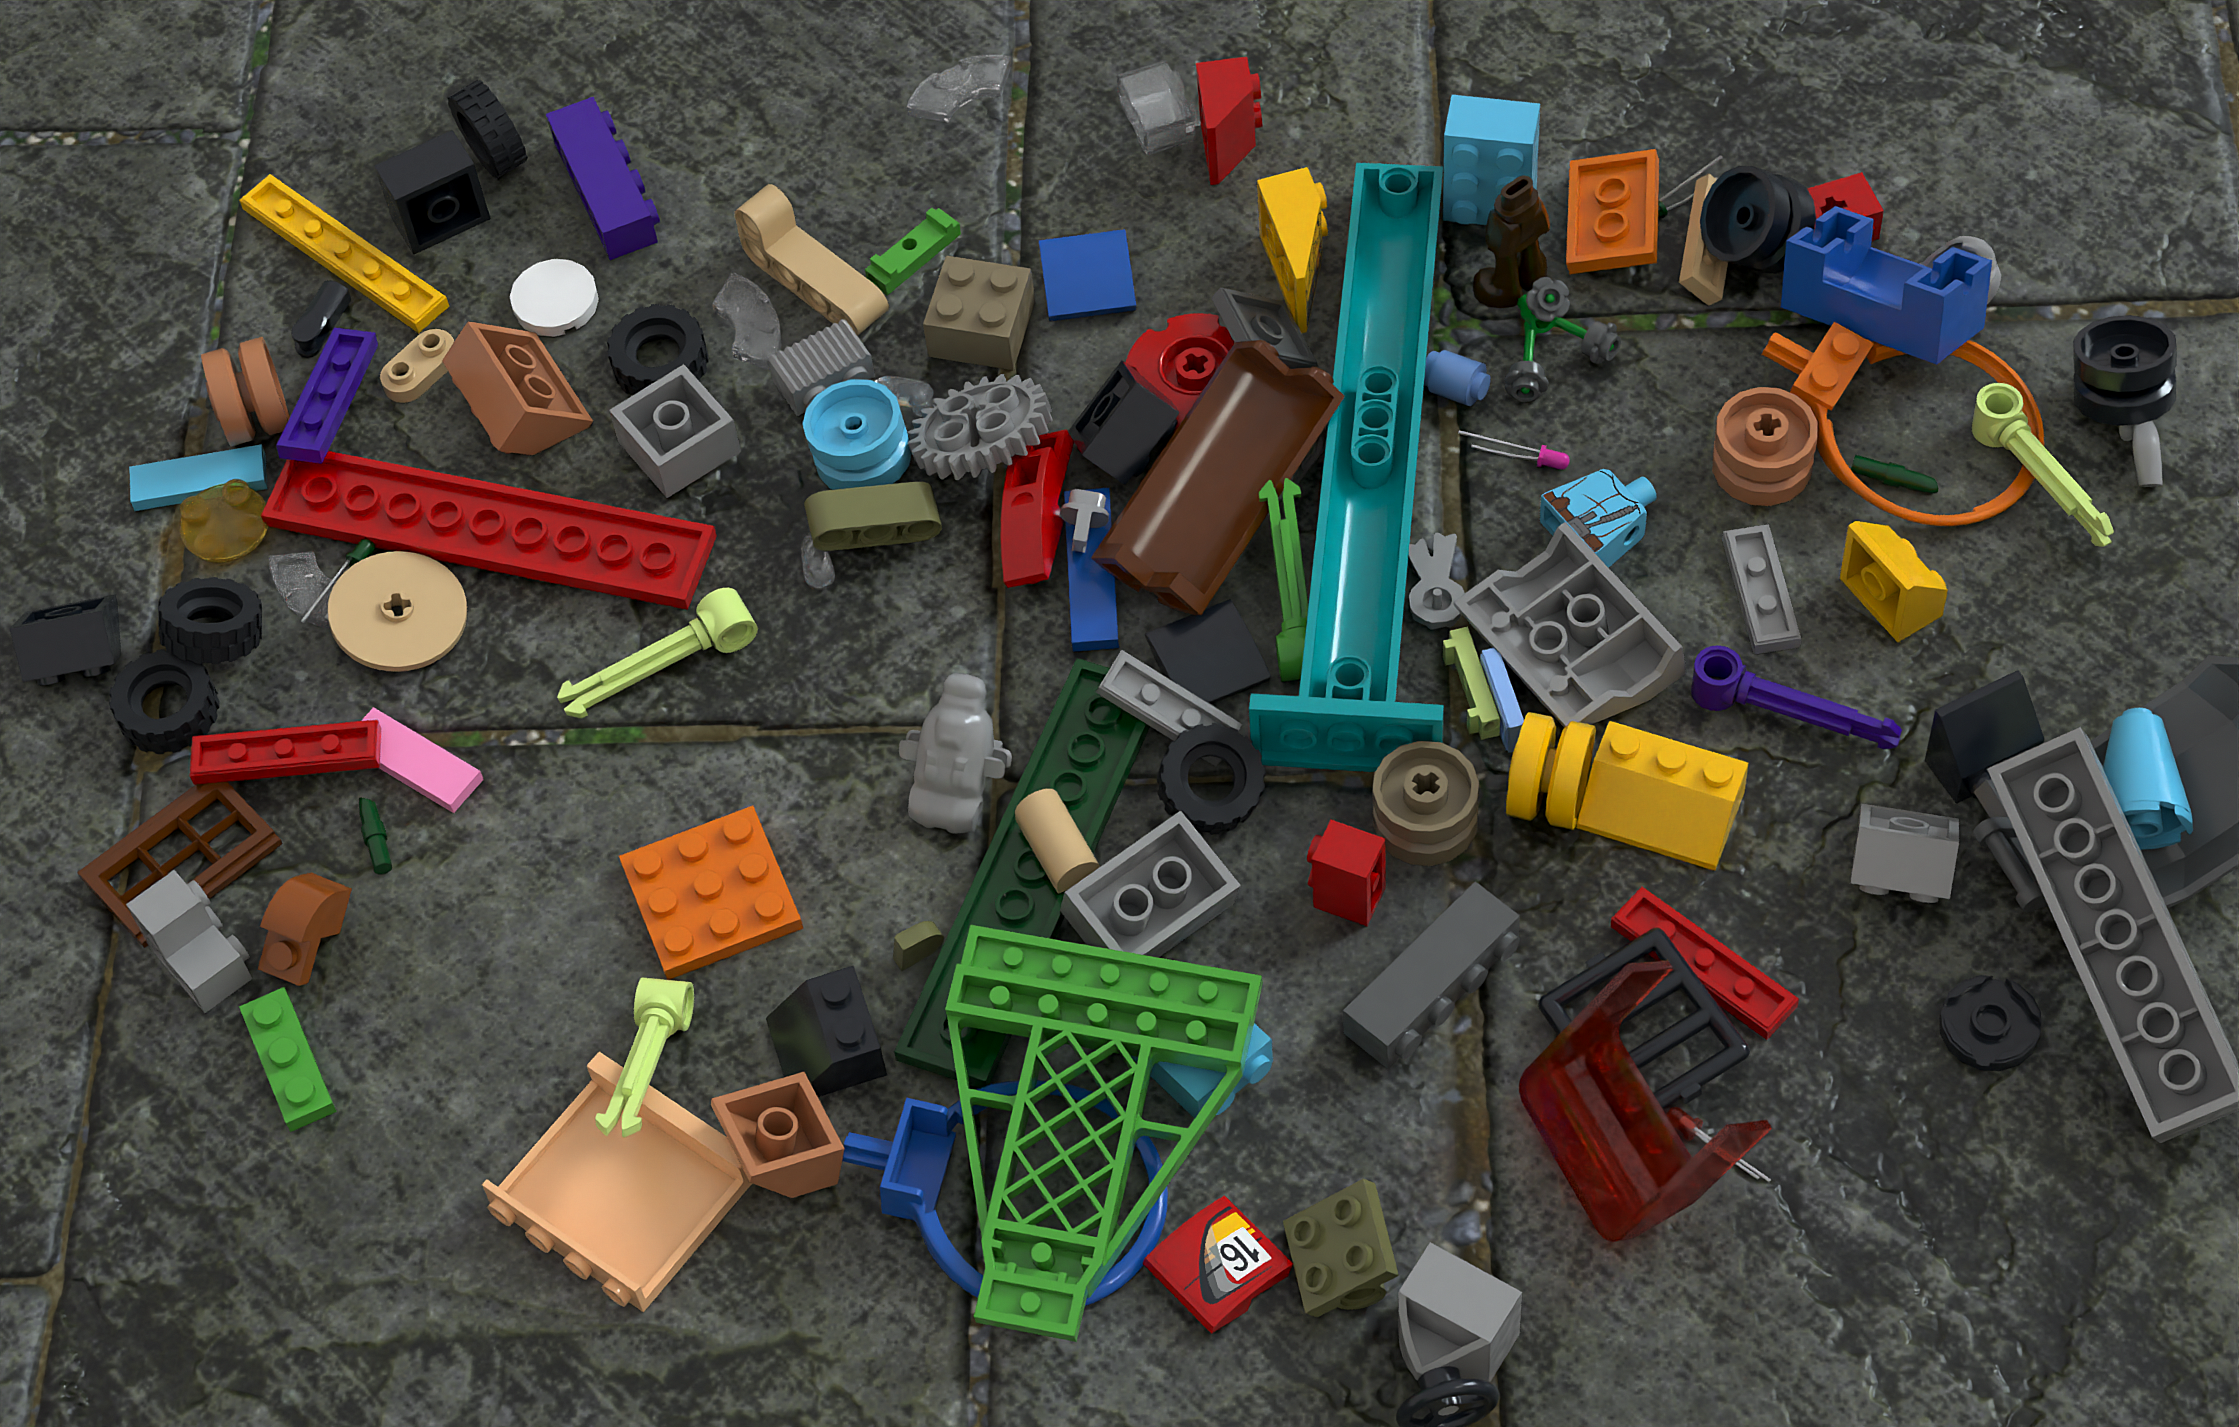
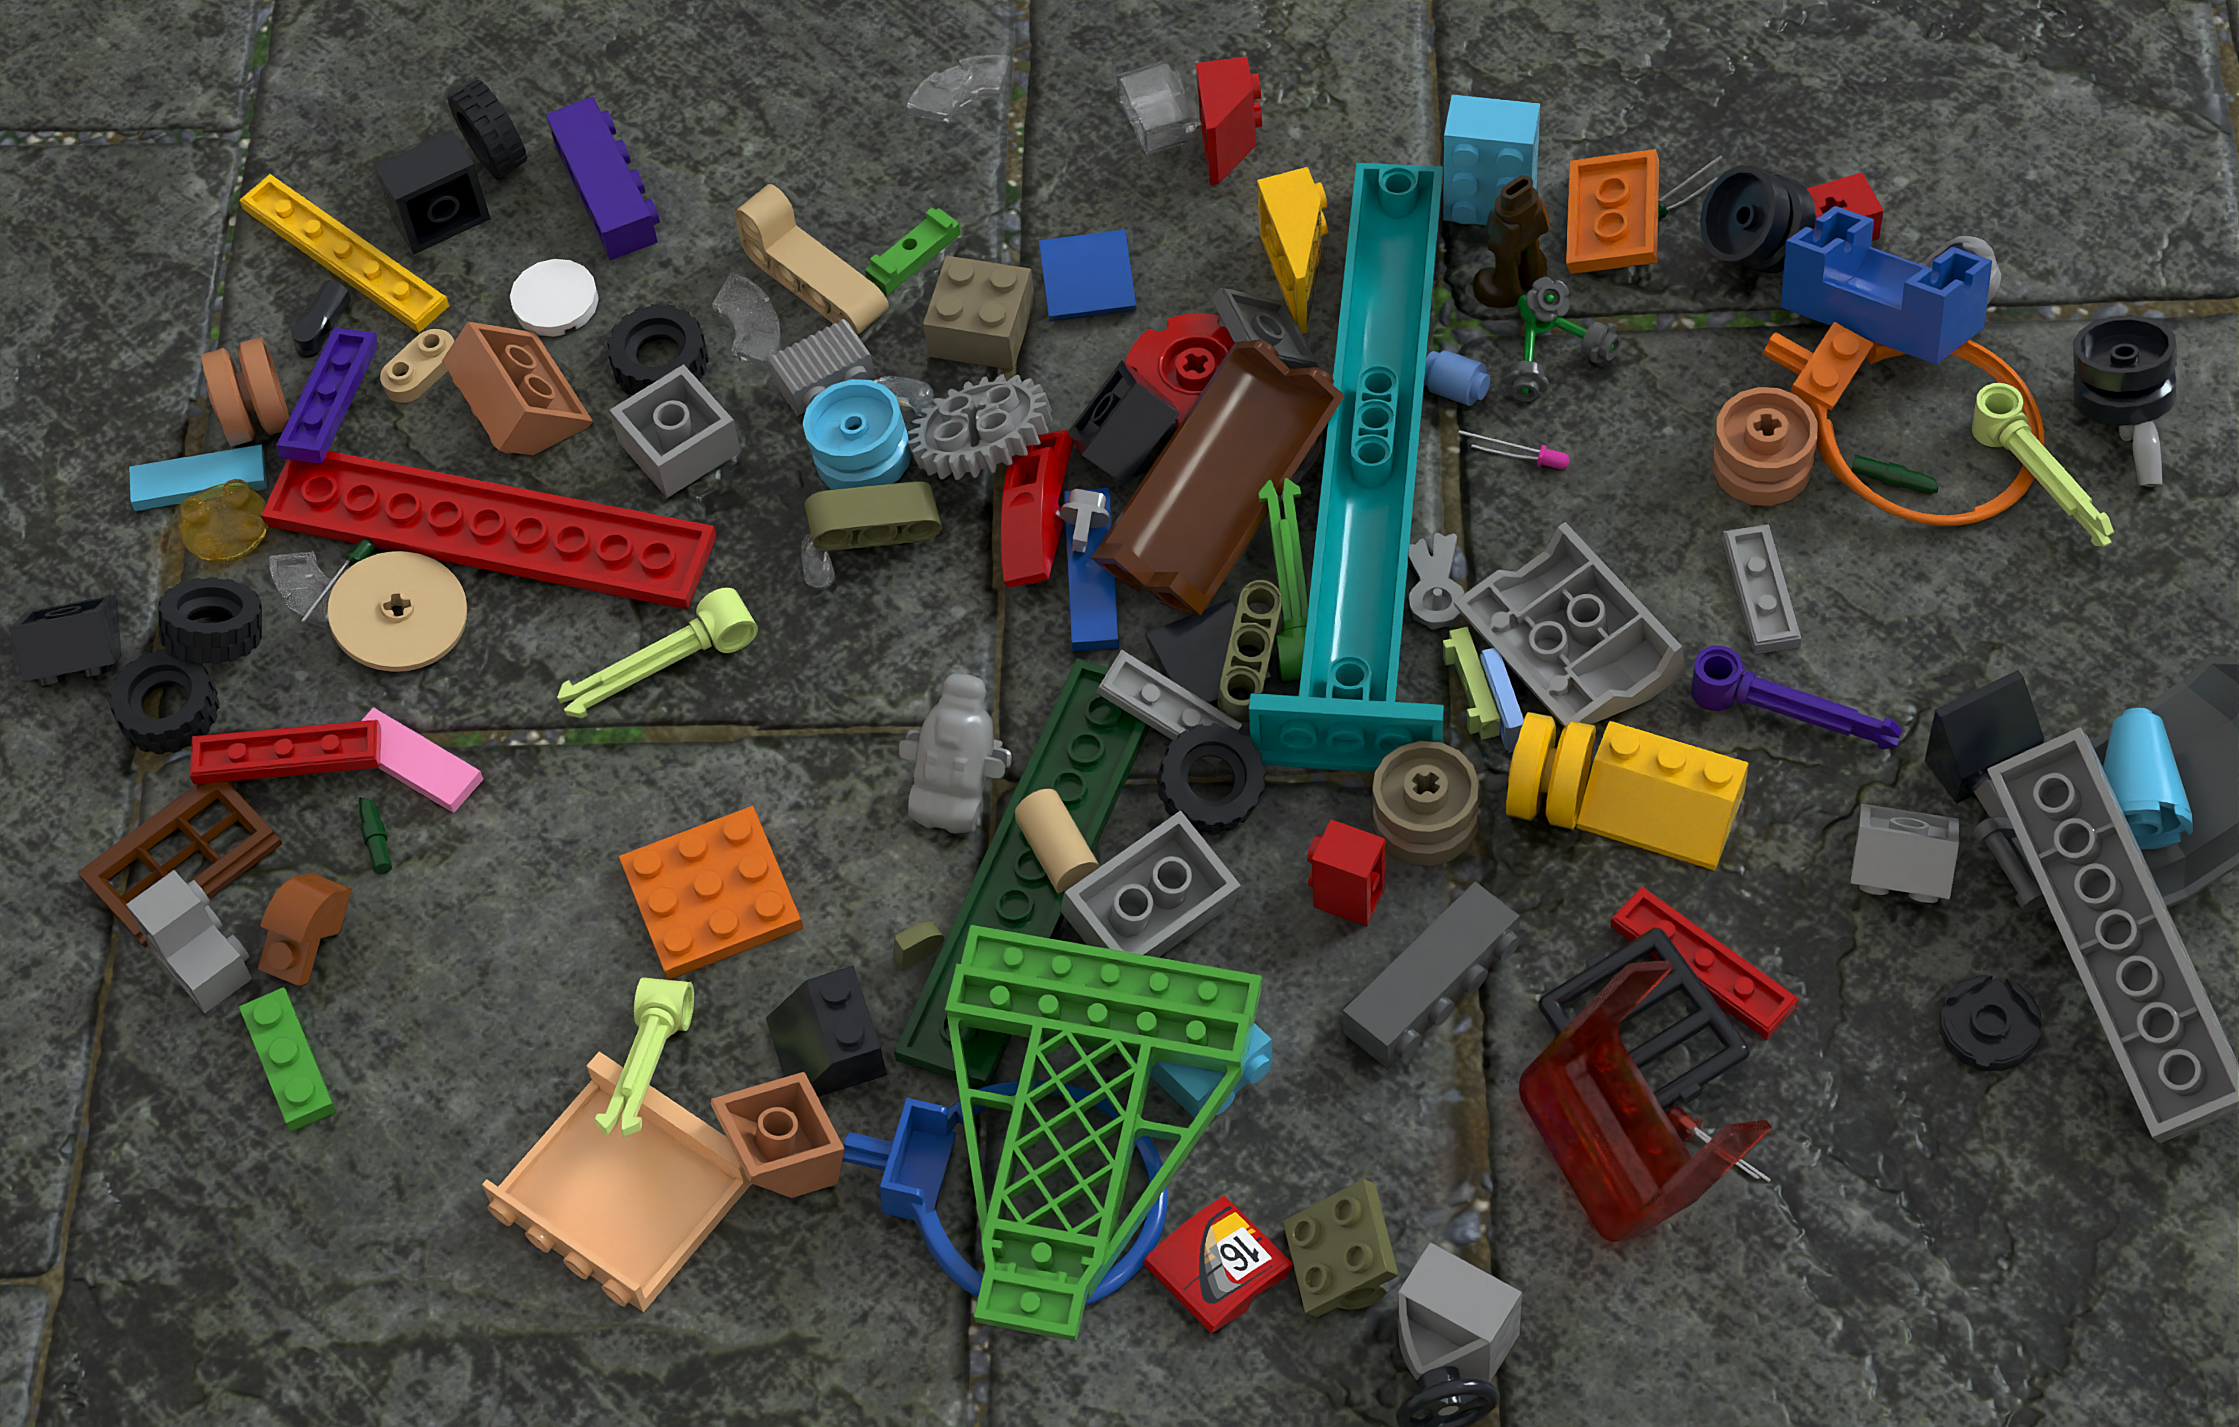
medium azure torso [1540,469,1657,568] -> none
tan plate [1679,174,1728,306] -> none
yellow slope [1840,521,1948,642] -> none
none -> olive beam [1218,580,1282,722]

